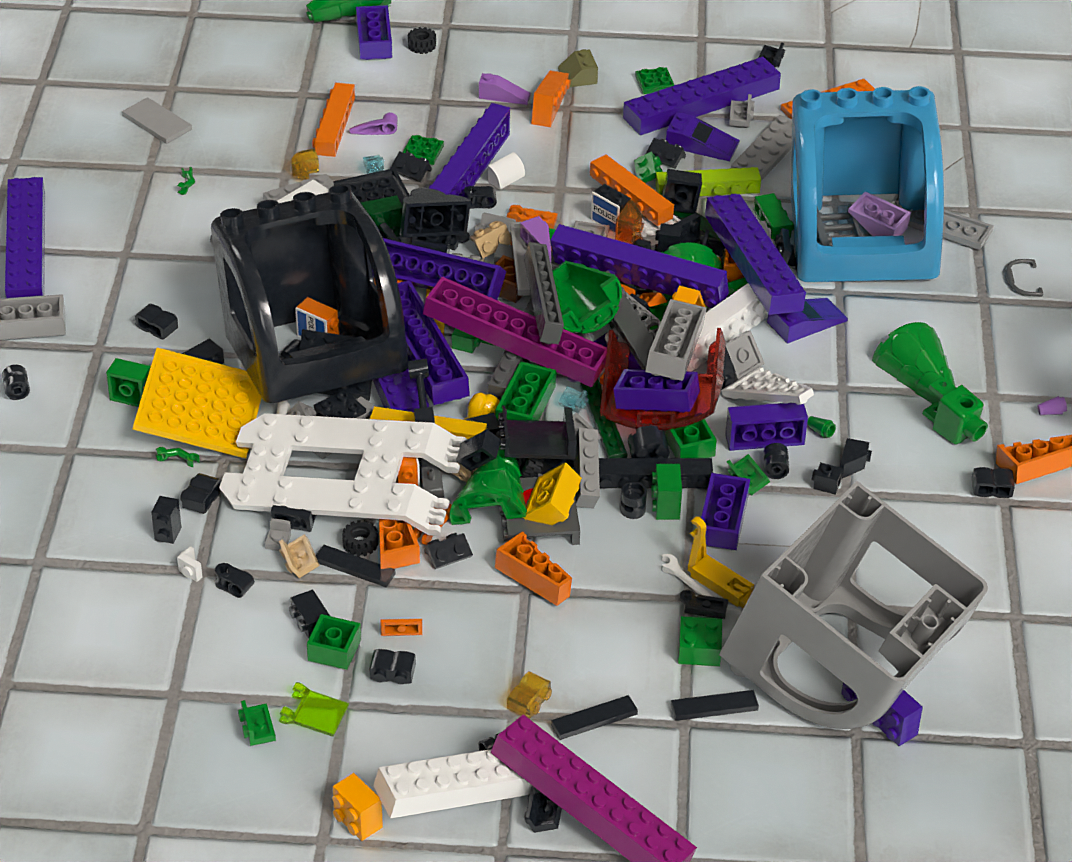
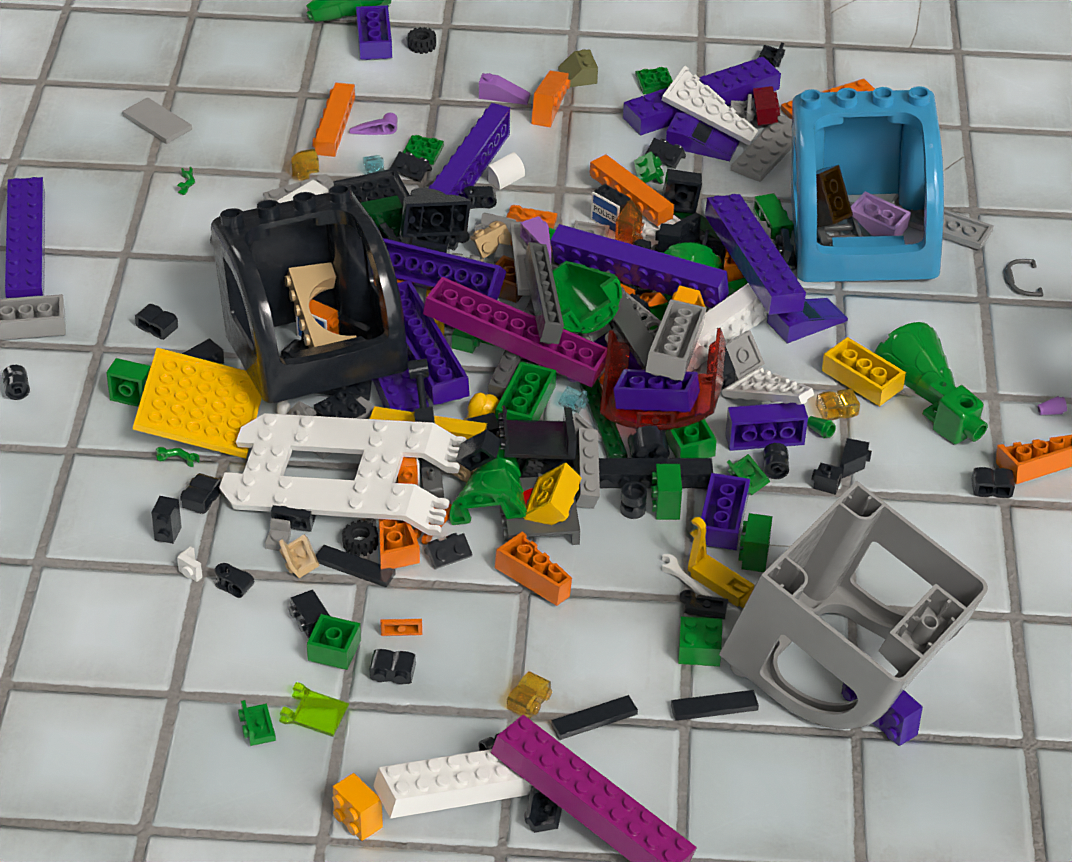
lime brick [655,167,761,196] -> none
none -> tan arch [285,263,356,348]
none -> white wing [661,66,758,146]
none -> green brick [738,513,773,572]
none -> dark red brick [753,86,781,125]
none -> dark brown brick [816,165,853,228]
none -> clear yellow brick [816,389,860,420]
none -> yellow brick [822,337,906,407]

